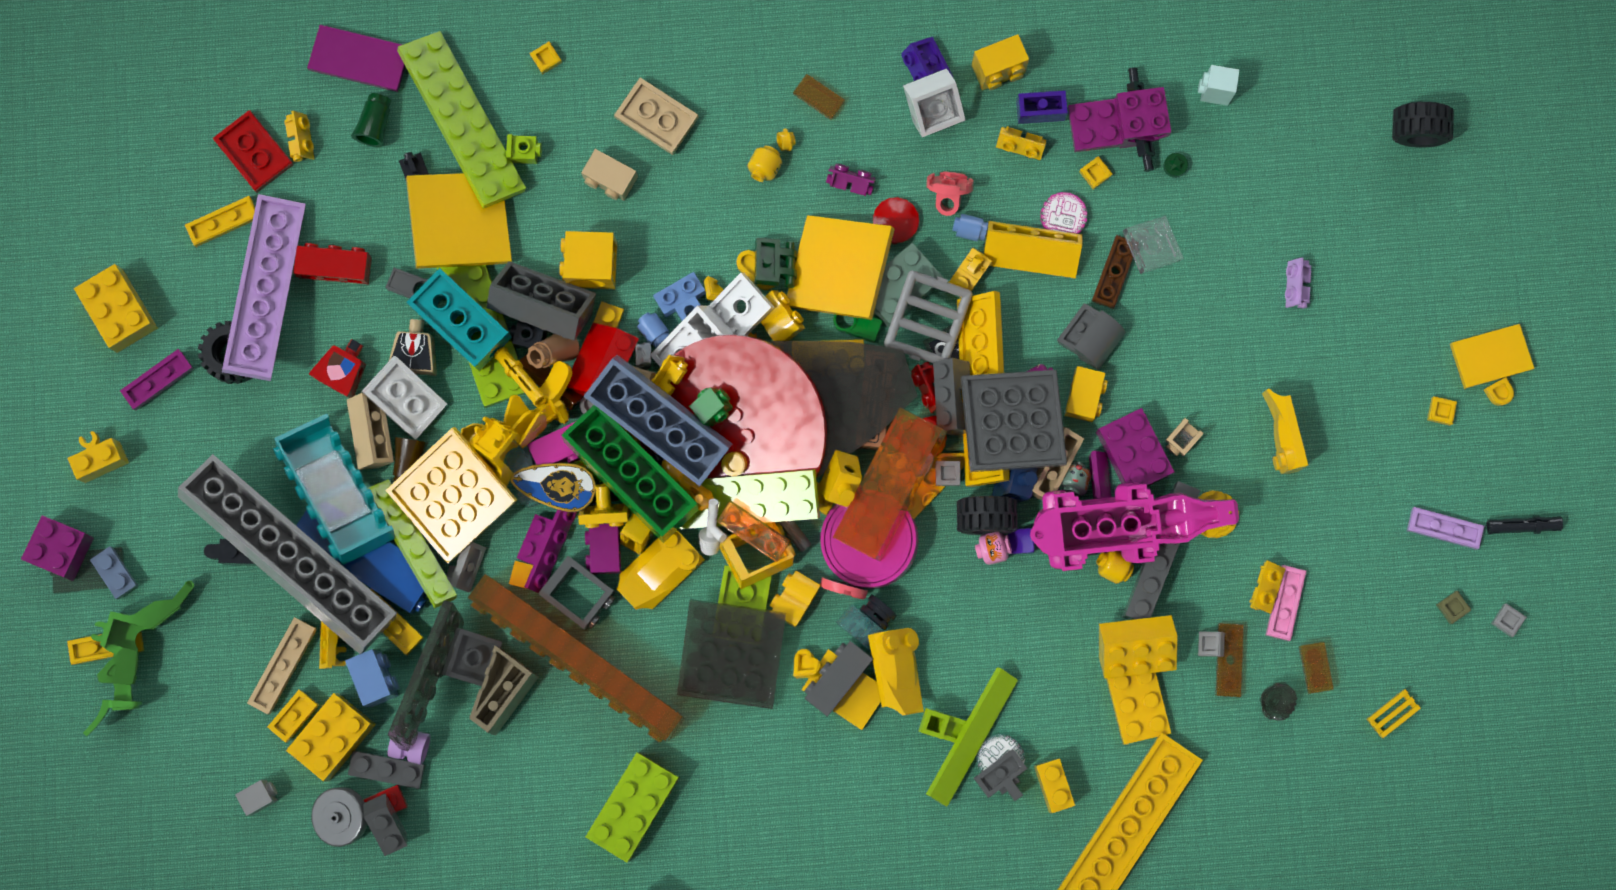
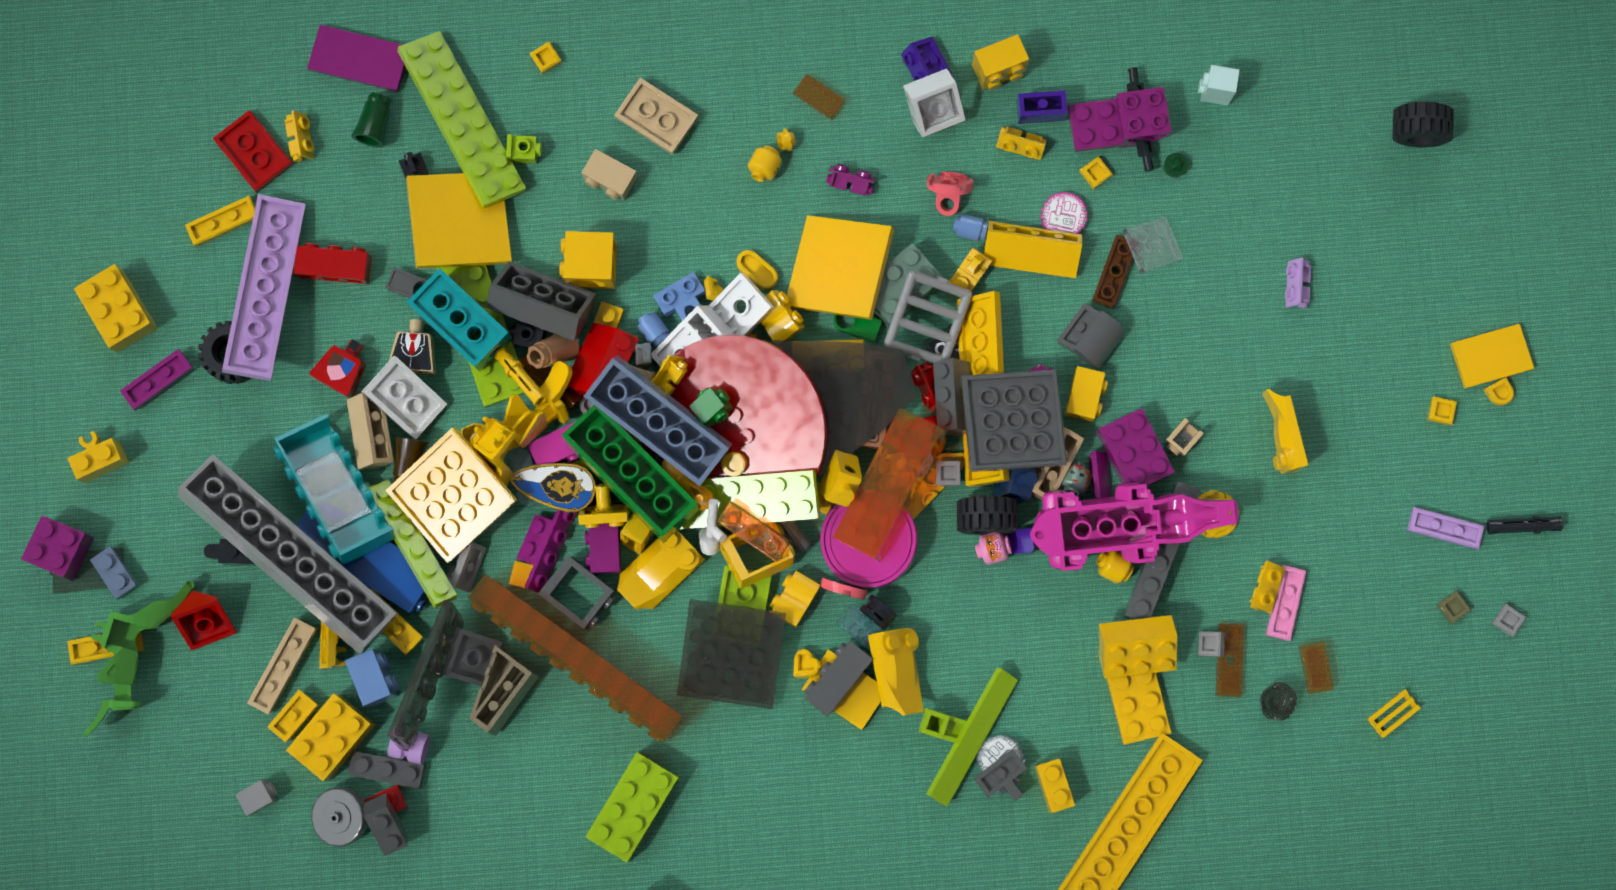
dark green plate [754,237,797,288] -> none
red dish [872,197,919,245] -> none
none -> red slope [171,591,237,651]

